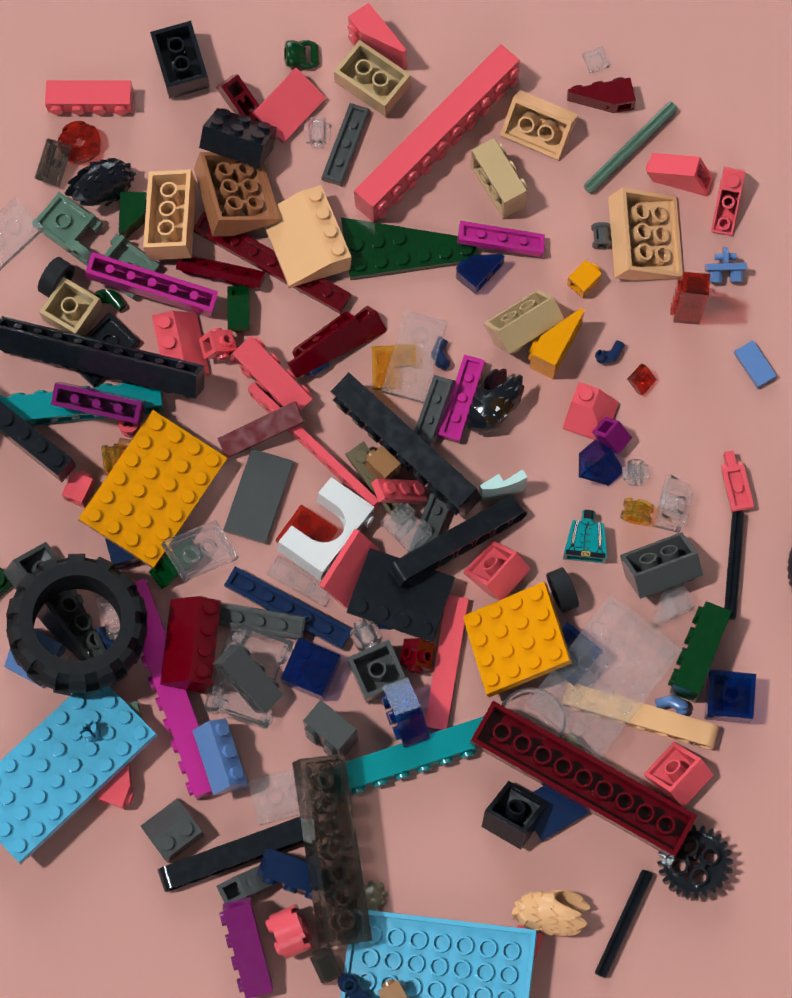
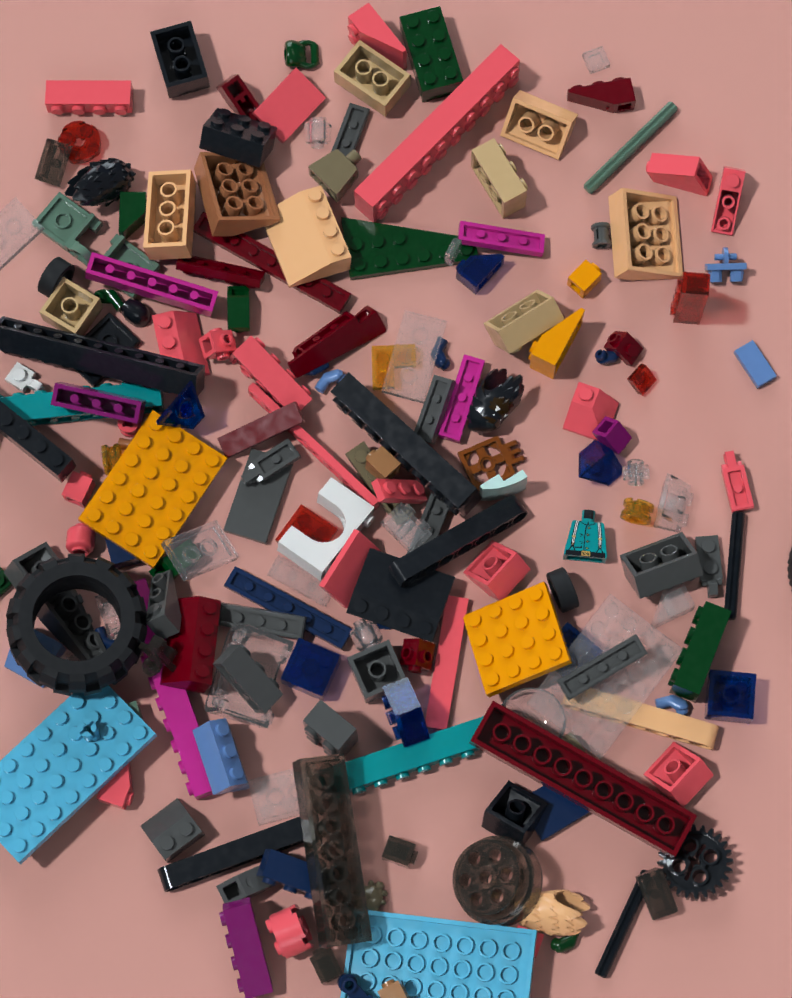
none -> white plate [5,362,45,393]
none -> coral head [66,523,96,557]
none -> black piece [121,298,151,328]
none -> clear smoke hips [138,635,178,676]
none -> dark grey slope [145,569,182,640]
none -> clear blue slope [156,380,205,429]
none -> dark grey hinge [241,439,301,487]
none -> dark tan torso [308,149,362,202]
none -> medium blue arm [314,369,345,394]
none -> clear smoke brick [382,835,418,869]
none -> dark green brick [399,6,463,102]
none -> clear tile [444,238,462,266]
none -> clear smoke wheel [453,835,543,926]
none -> dark orange piece [457,436,525,492]
none -> dark green arm [550,934,579,953]
none -> dark grey tile [557,634,648,701]
none -> dark red bracket [604,331,643,366]
none -> clear smoke slope [636,867,678,920]
none -> dark grey hinge [695,535,723,598]

